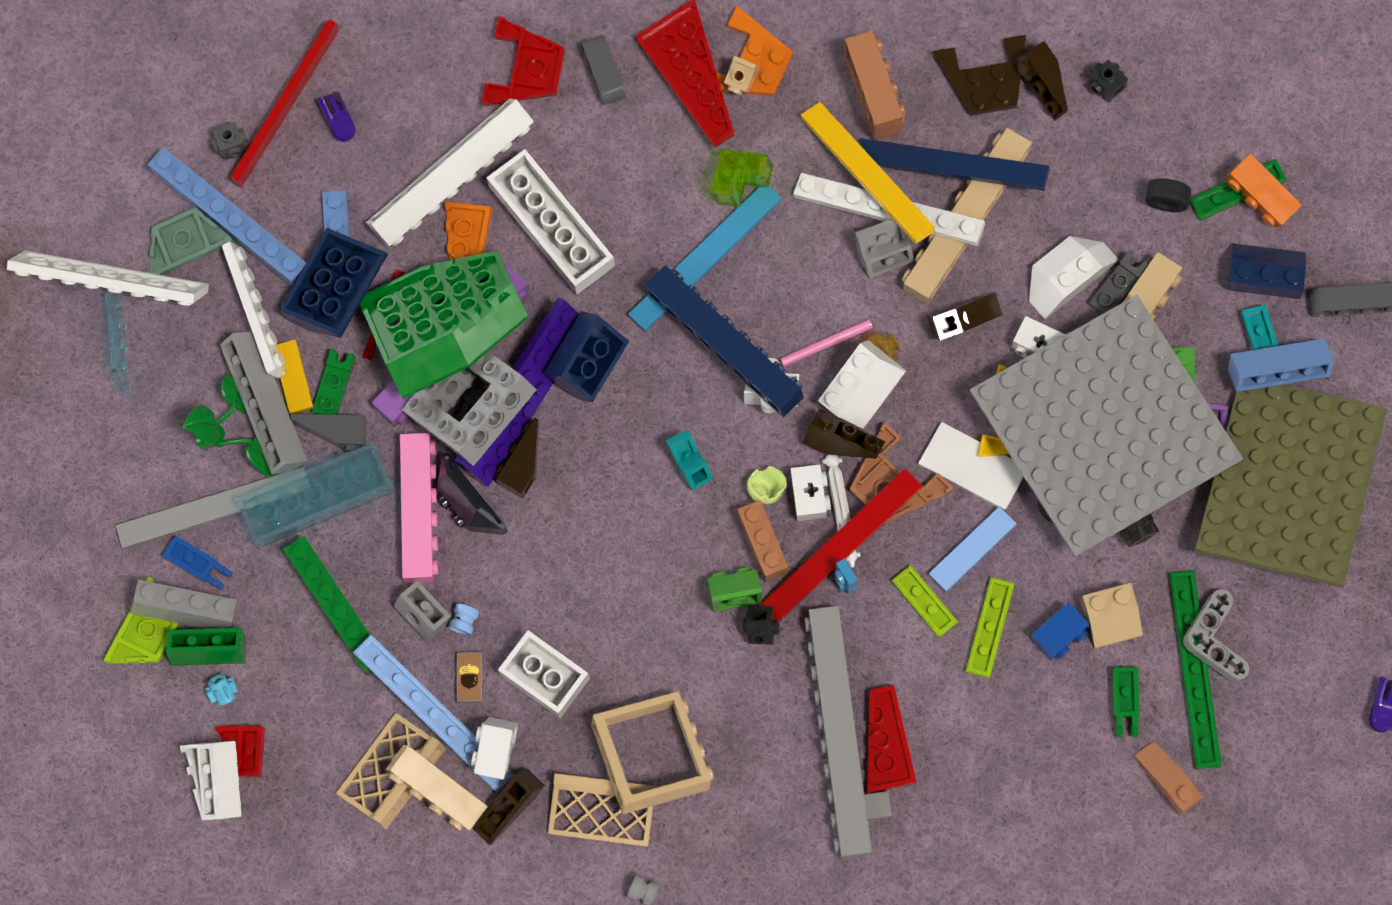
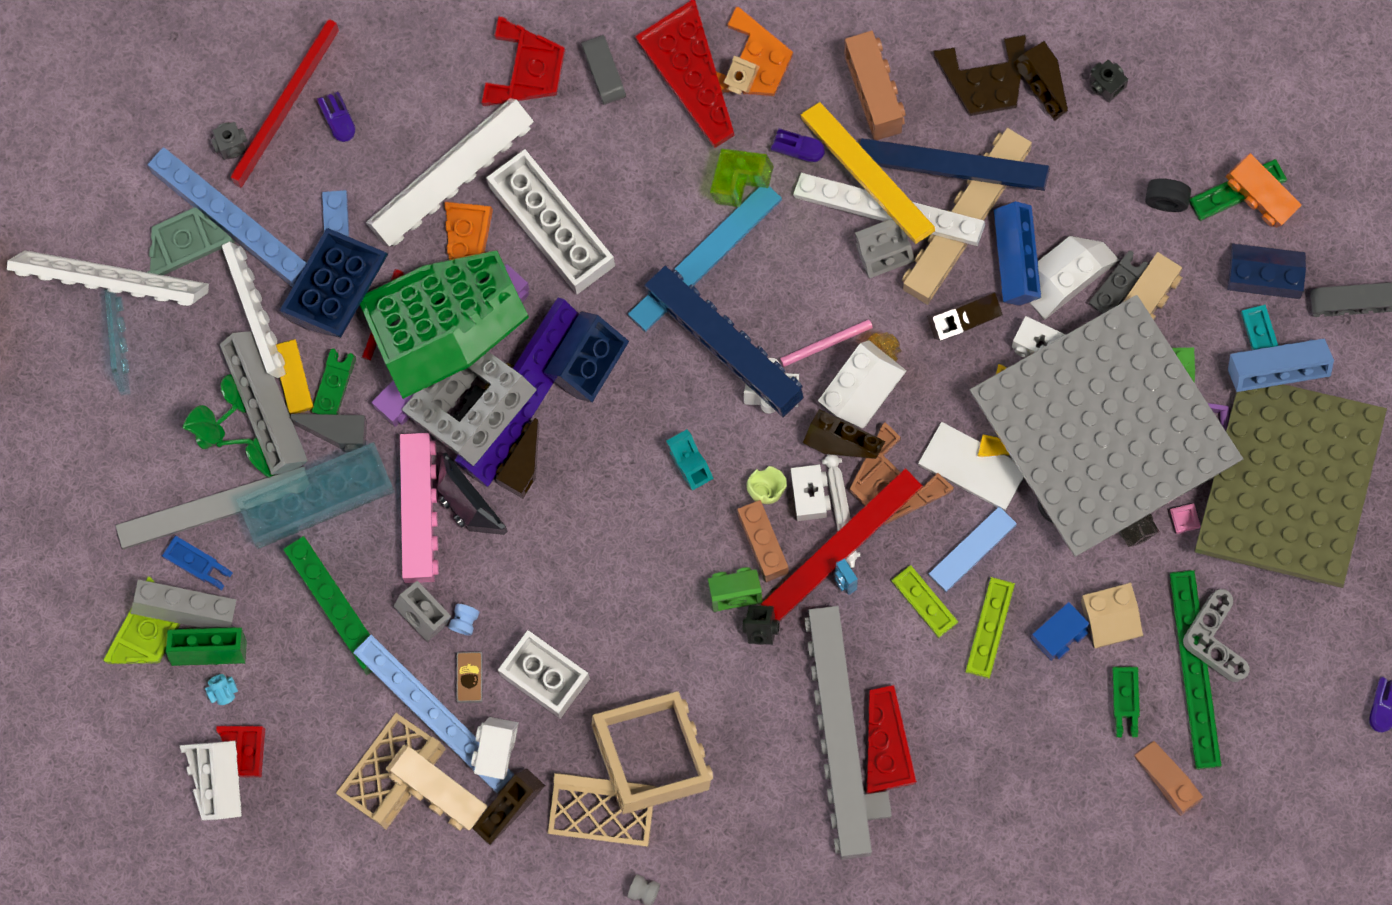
none -> dark purple arm [771,128,825,163]
none -> blue brick [994,201,1041,305]
none -> bright pink tile [1170,503,1201,534]

